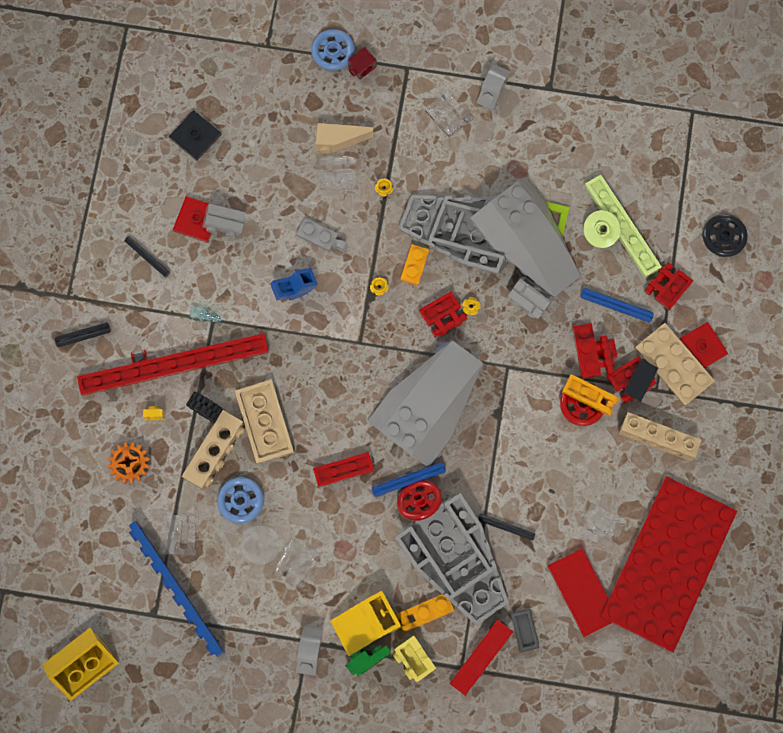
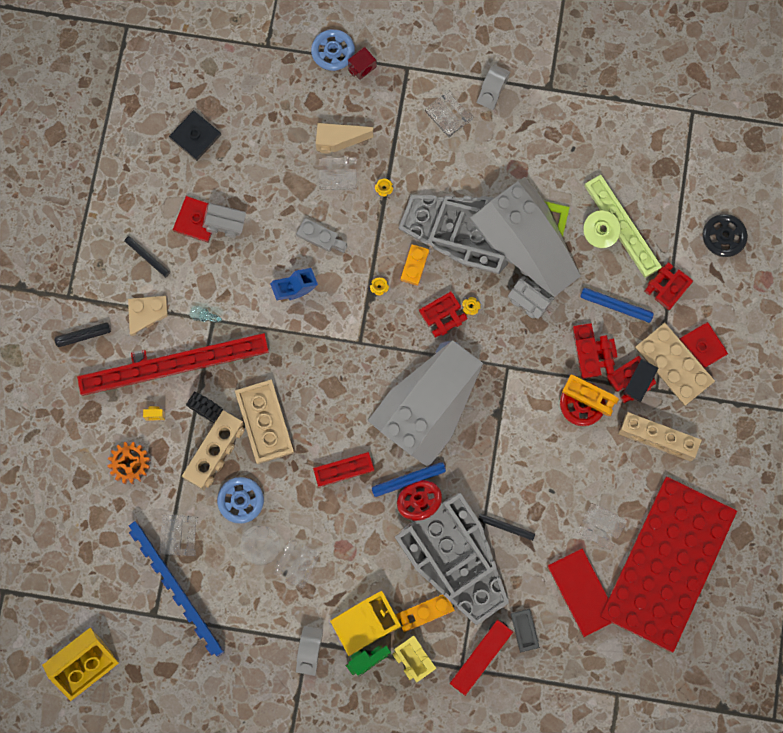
none -> tan wing [128,296,168,336]

